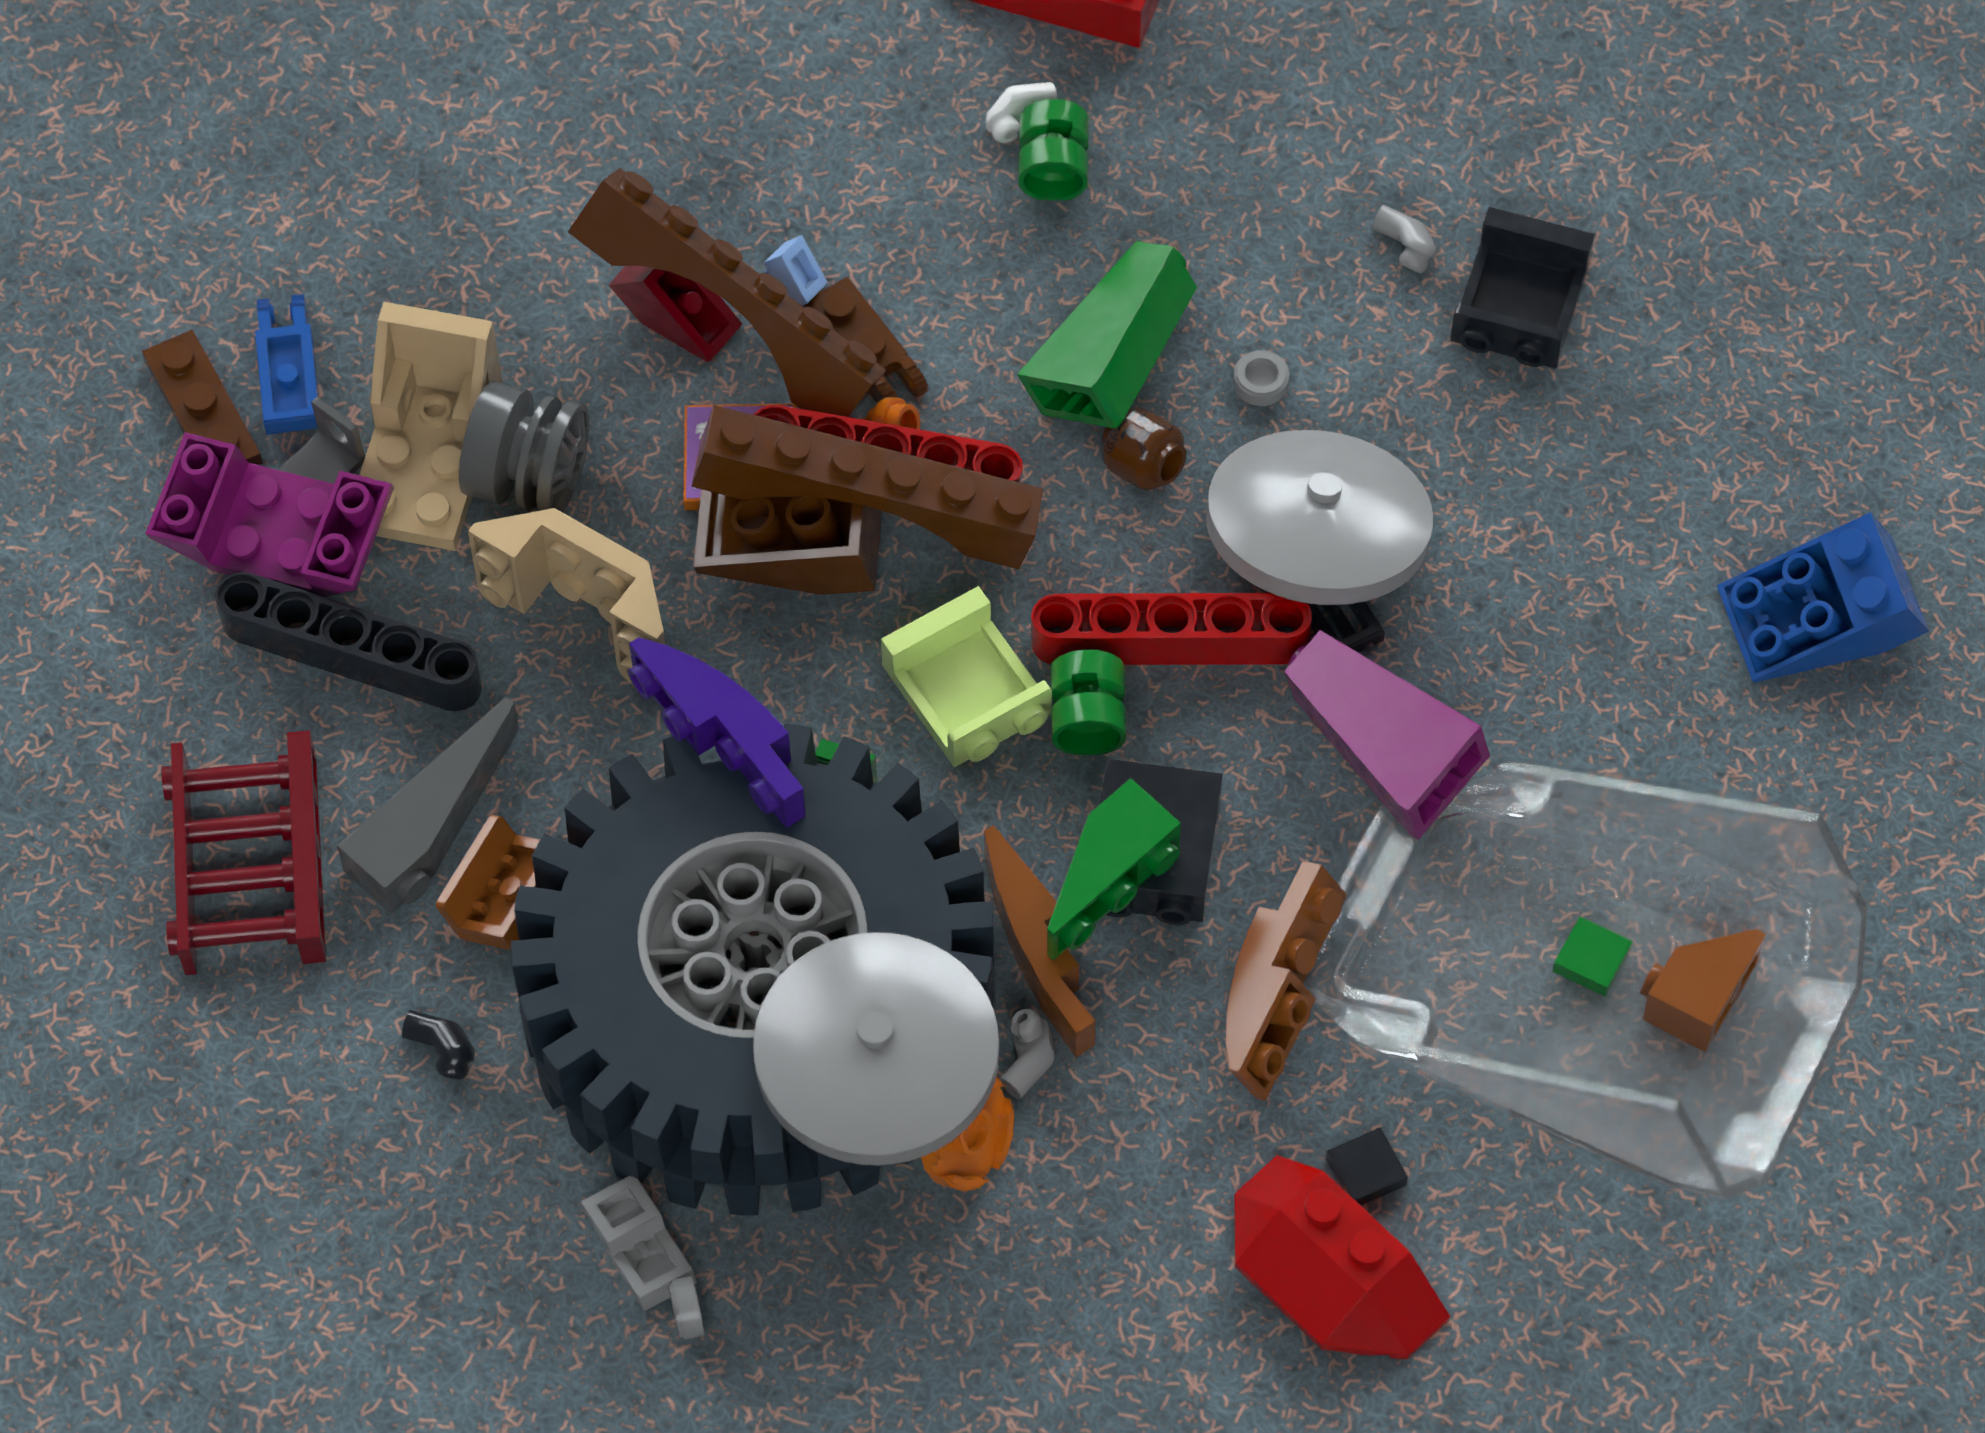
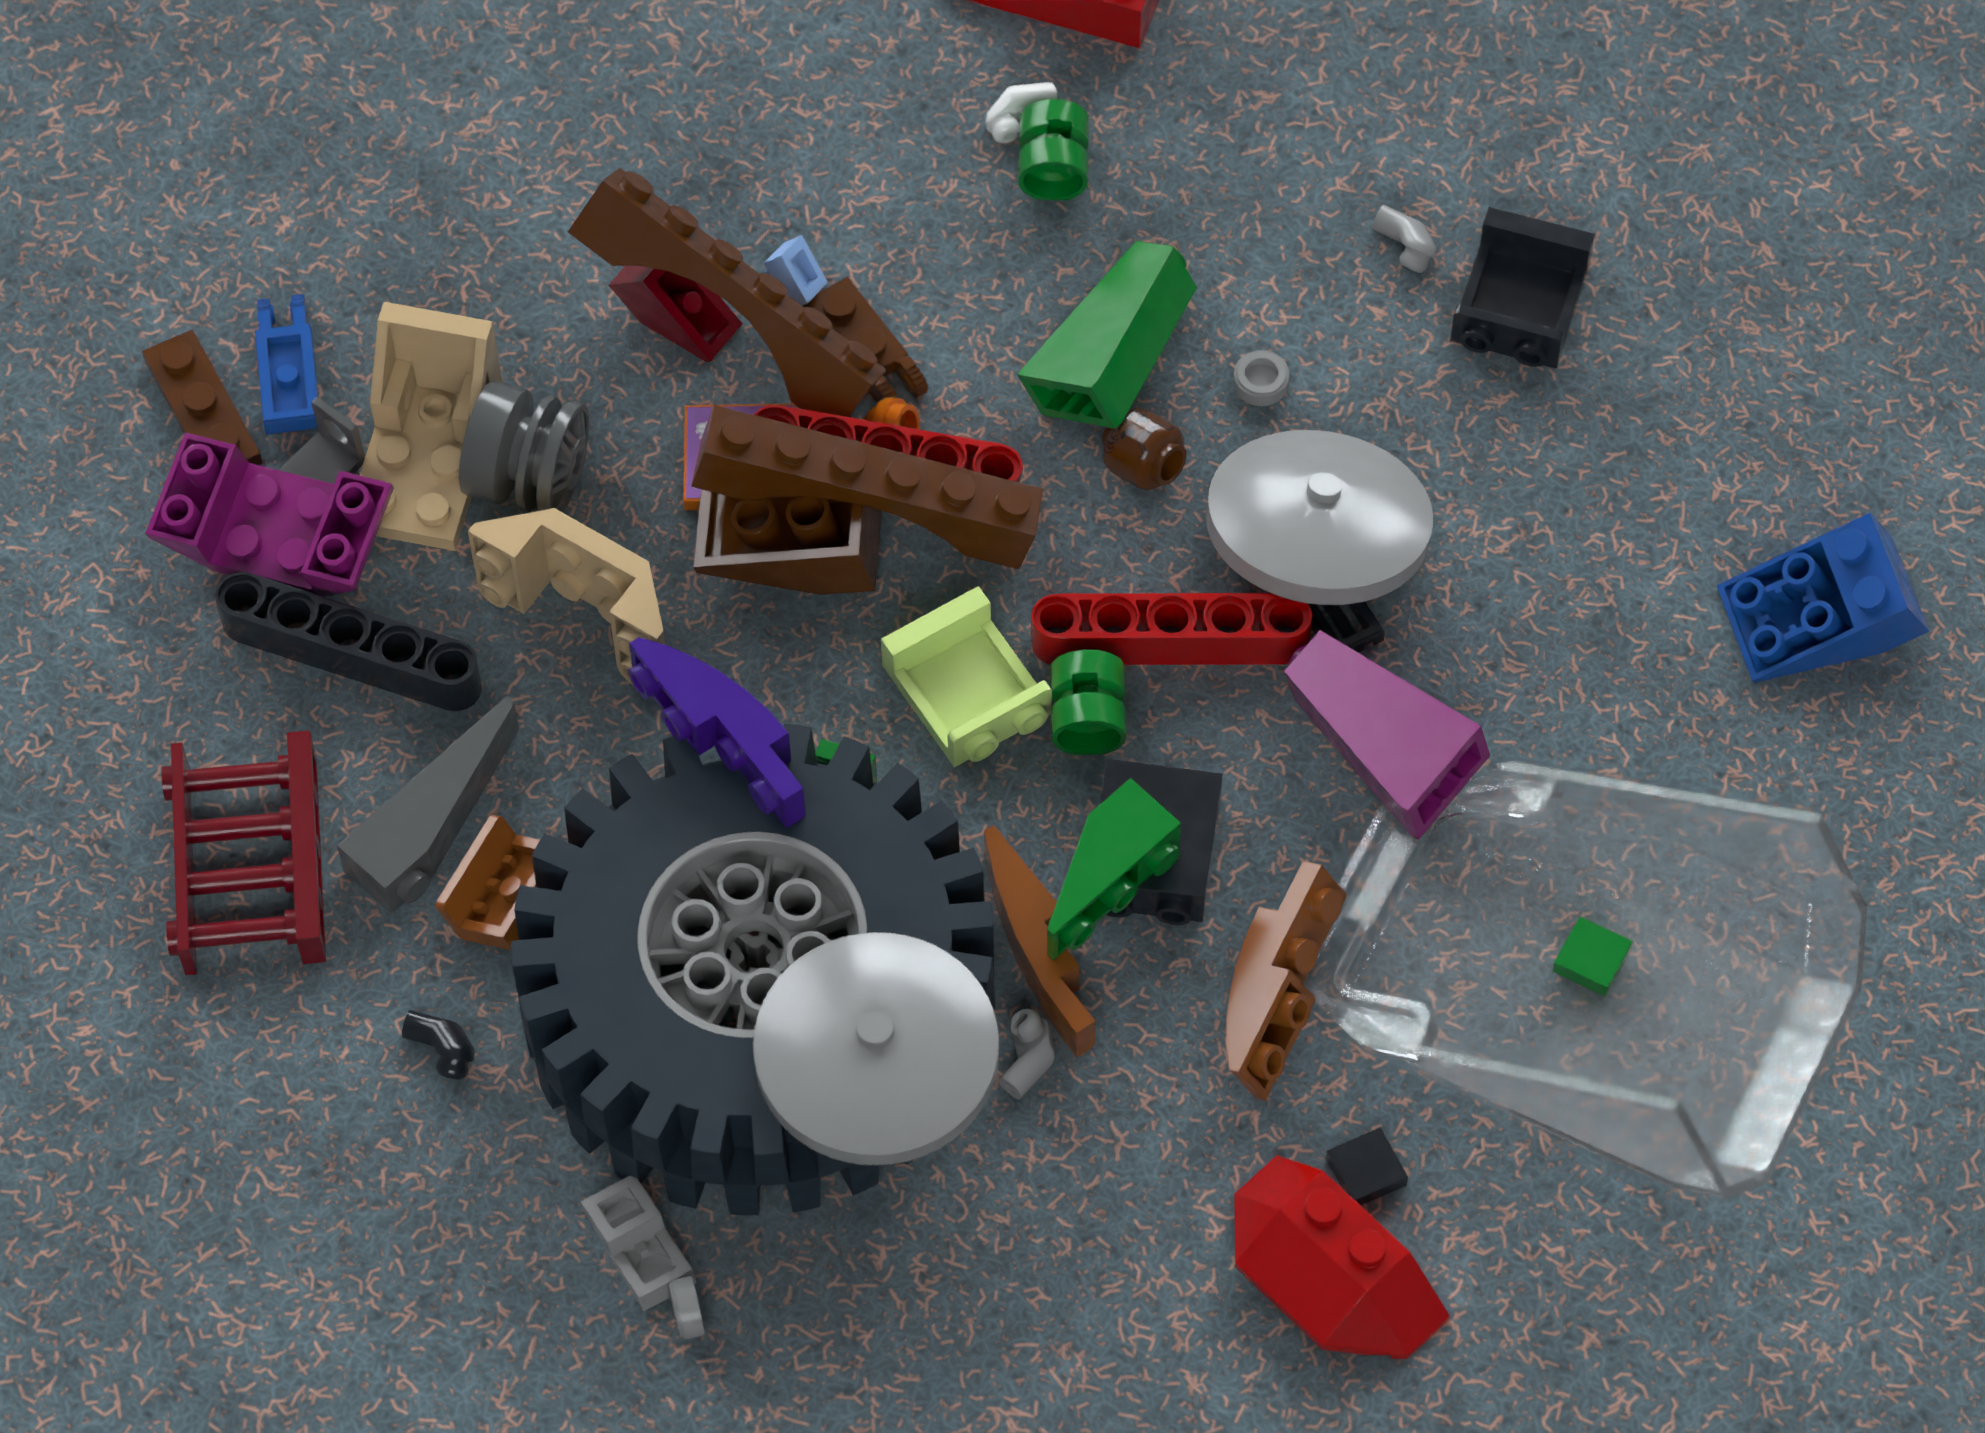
orange tile [921,1077,1014,1192] -> none
dark orange slope [1640,929,1767,1052] -> none

